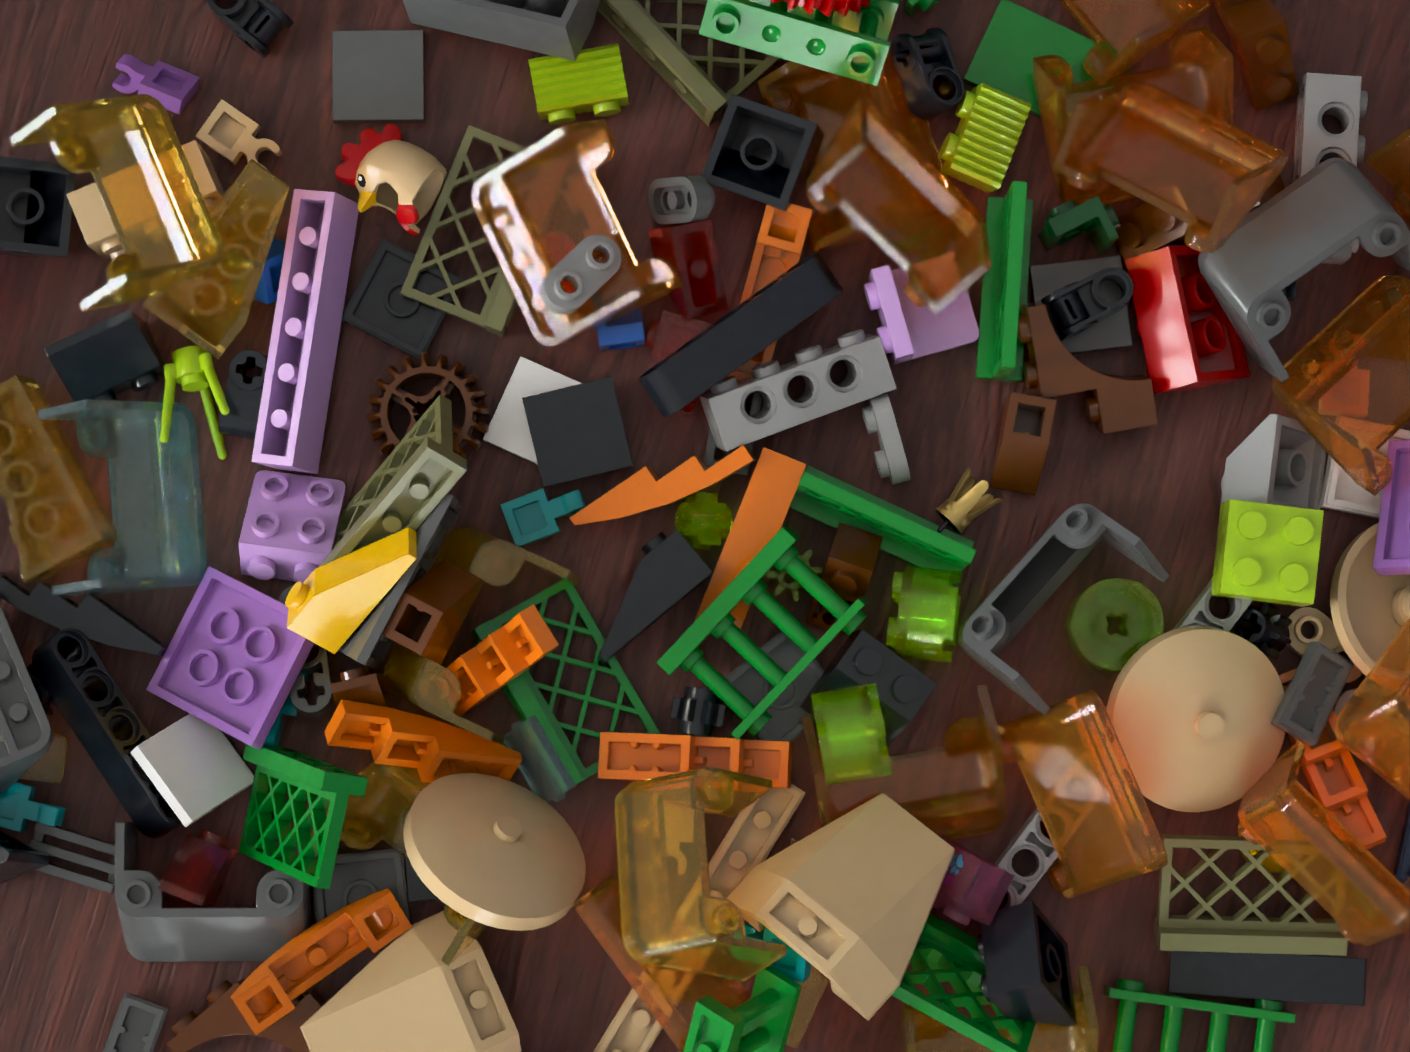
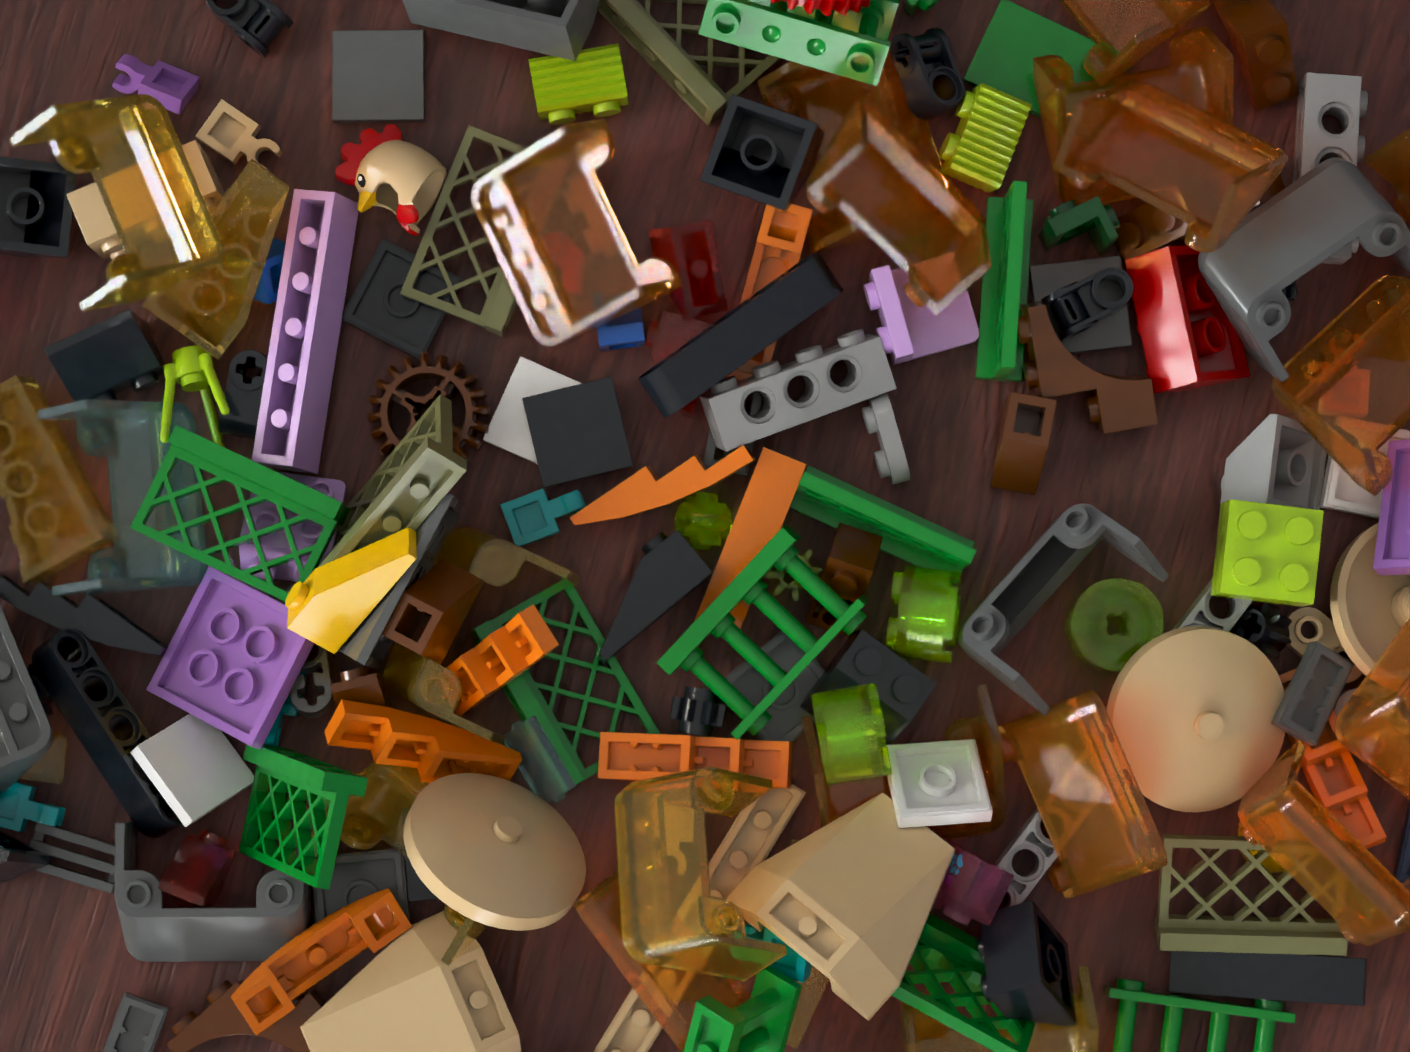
light grey plate [540,234,621,314] -> none
dark grey plate [648,175,715,224] -> none
pearl gold piece [935,467,1003,535] -> none
none -> green fence [130,425,350,602]
none -> white tile [883,739,993,828]

